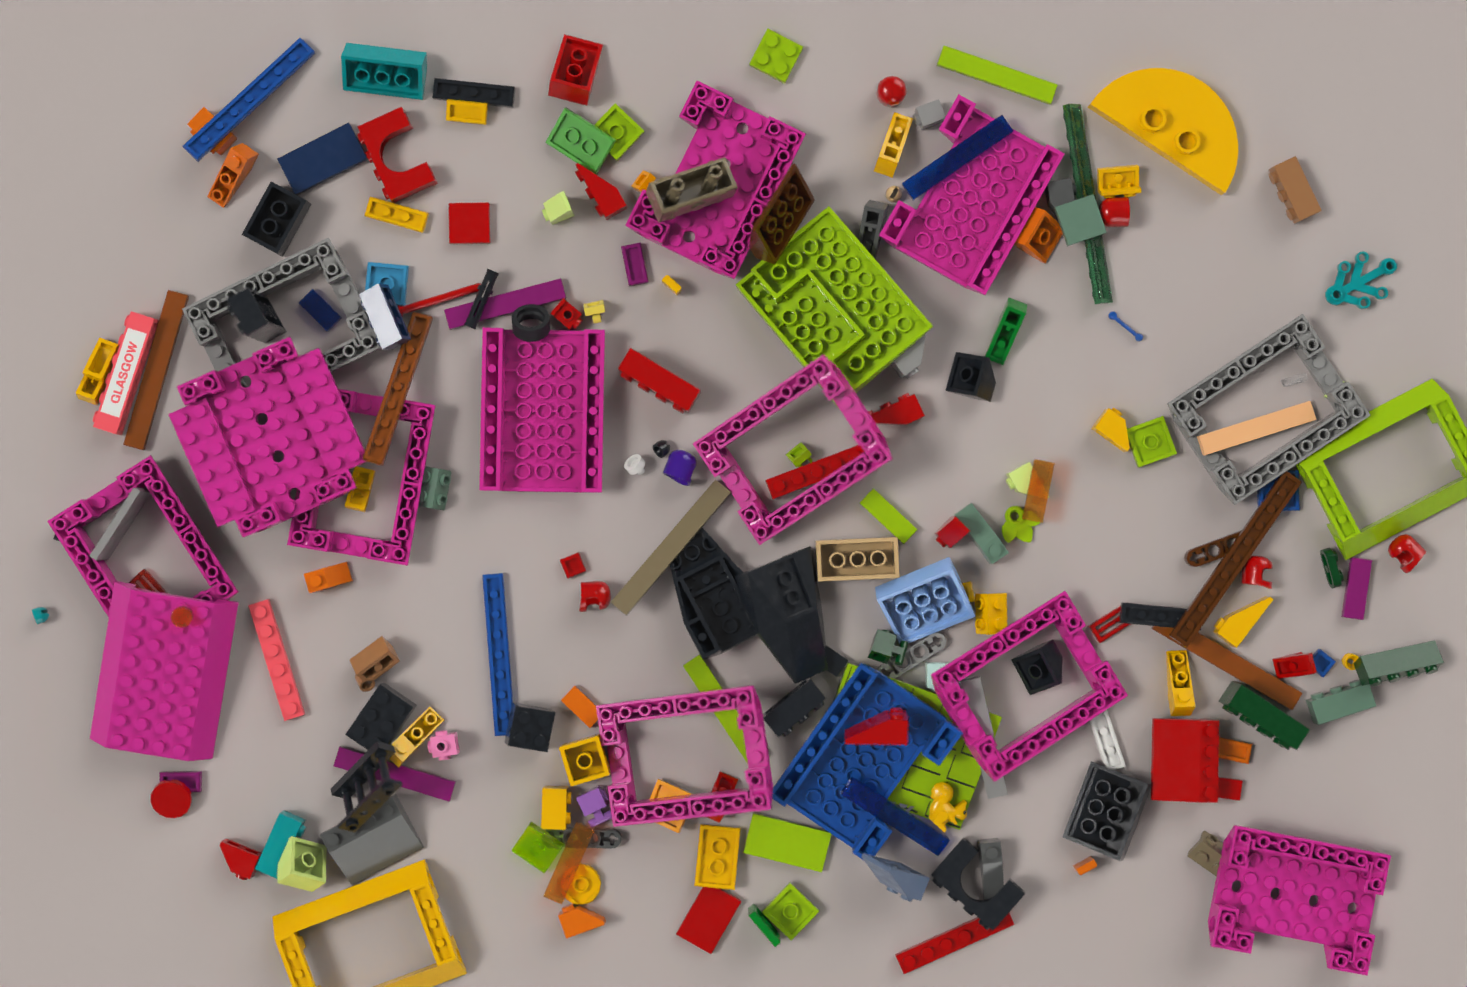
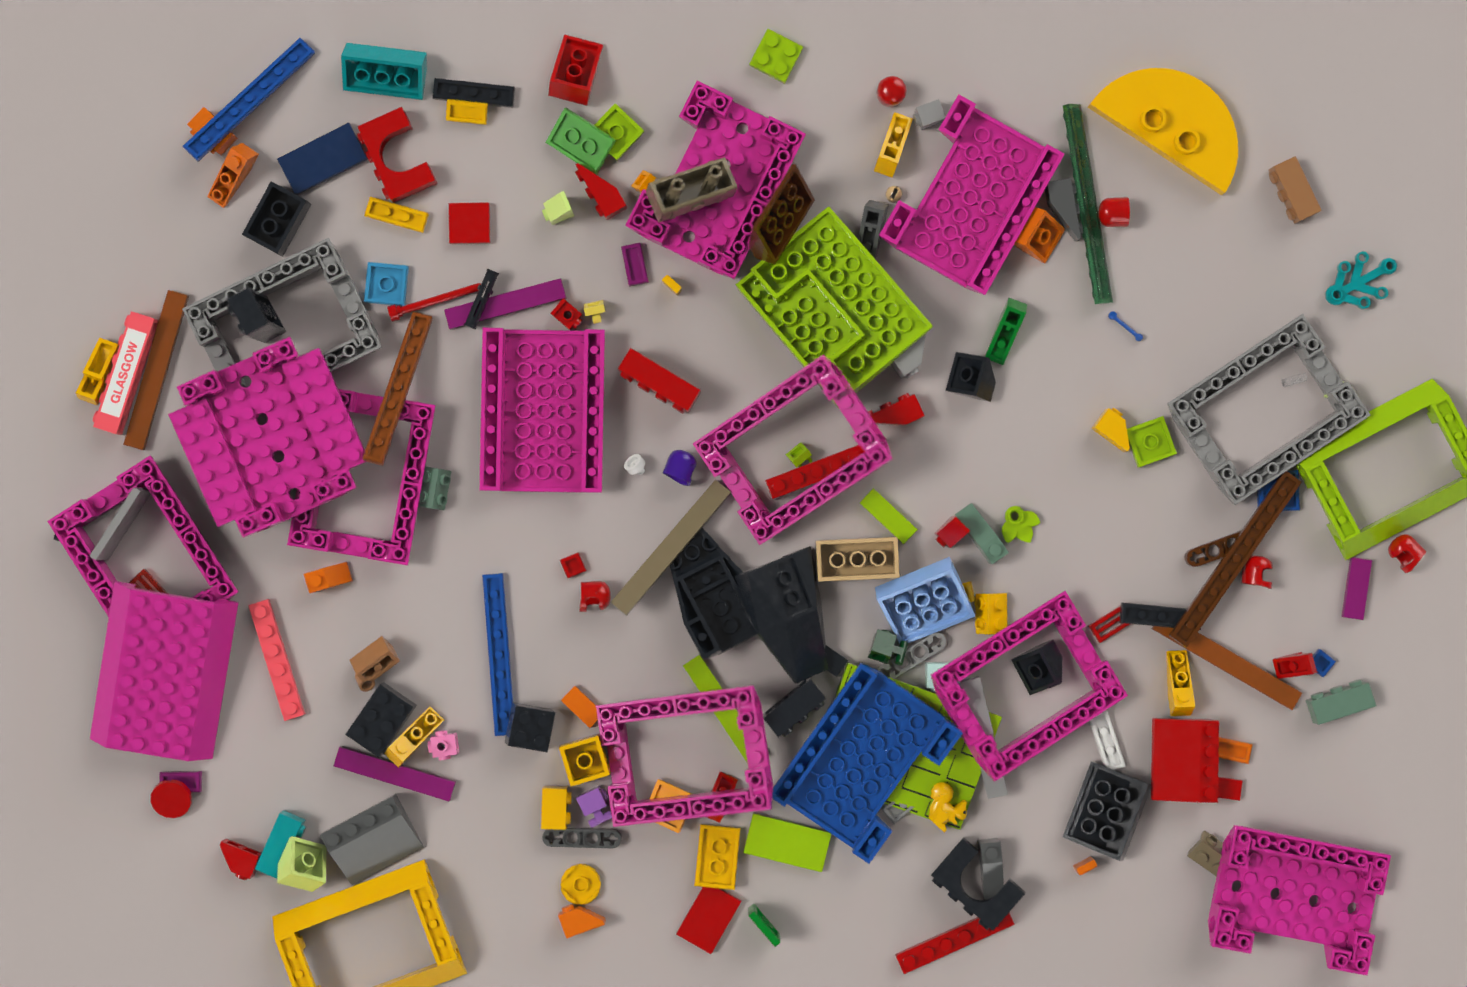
teal hinge [32,607,49,624] -> none
clear orange tile [171,606,193,628] -> none
clear blue tile [299,289,342,332] -> none
black fence [331,741,403,832] -> none
yellow slope [344,466,375,512] -> none
brick [359,283,412,350] -> none
clear neon green tile [511,821,565,874] -> none
black tyre [512,304,550,342] -> none
clear orange tile [543,821,595,905] -> none
black hinge [653,440,670,458] -> none
lime plate [762,882,819,941] -> none
clear blue tile [840,776,950,856] -> none
red slope [844,707,908,745] -> none
sand blue slope [861,853,930,902] -> none
clear blue tile [902,115,1013,201] -> none
lime tile [937,45,1057,105] -> none
yellowish green slope [1006,462,1049,500] -> none
clear orange tile [1022,459,1055,523] -> none
sand green tile [1054,194,1107,246] -> none
yellow bracket [1097,165,1142,198] -> none
light nougat tile [1197,401,1317,456] -> none
yellow slope [1213,596,1274,648] -> none
dark green brick [1218,681,1310,750] -> none
dark green plate [1320,548,1344,589] -> none
yellow hinge [1341,653,1359,670] -> none
brick [1353,640,1444,686] -> none

